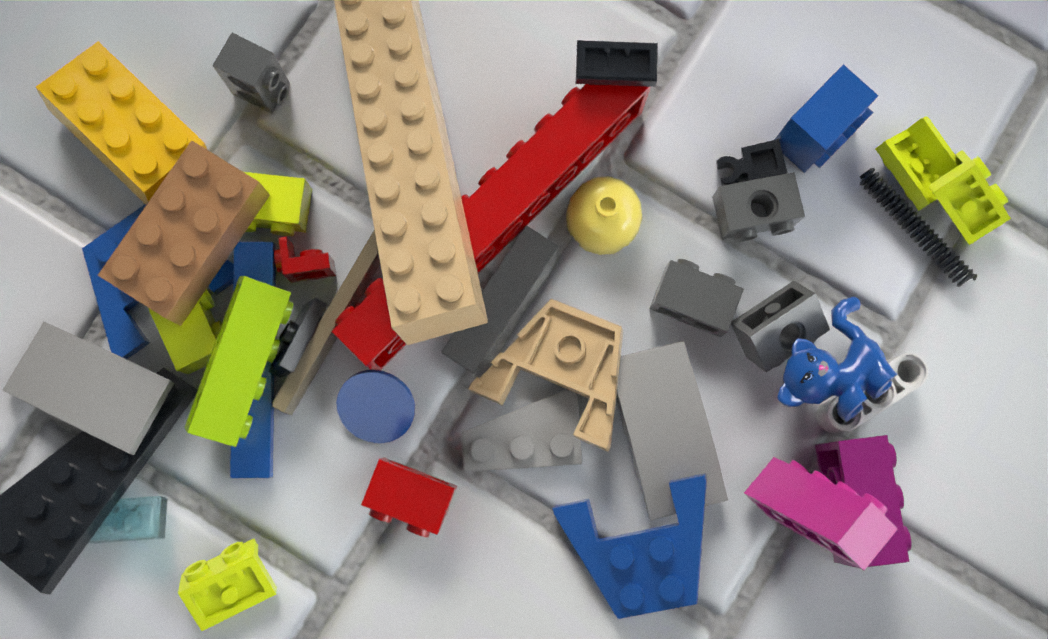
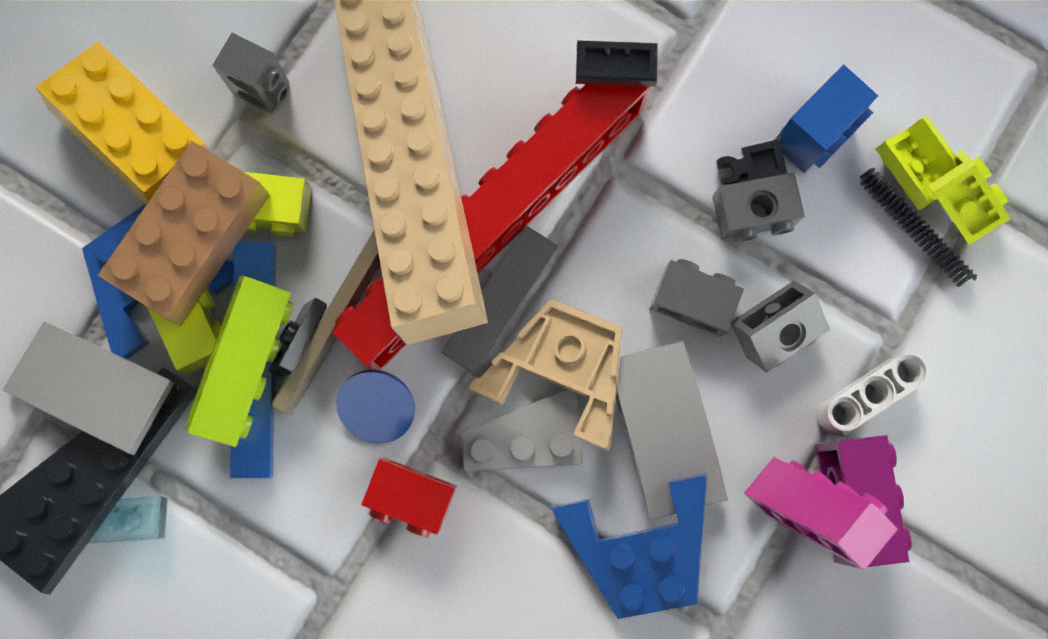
neon yellow bracket [178,539,277,631] -> none
red bracket [274,236,336,283] -> none
light yellow cylinder [566,176,642,255] -> none
blue animal [777,296,898,422] -> none

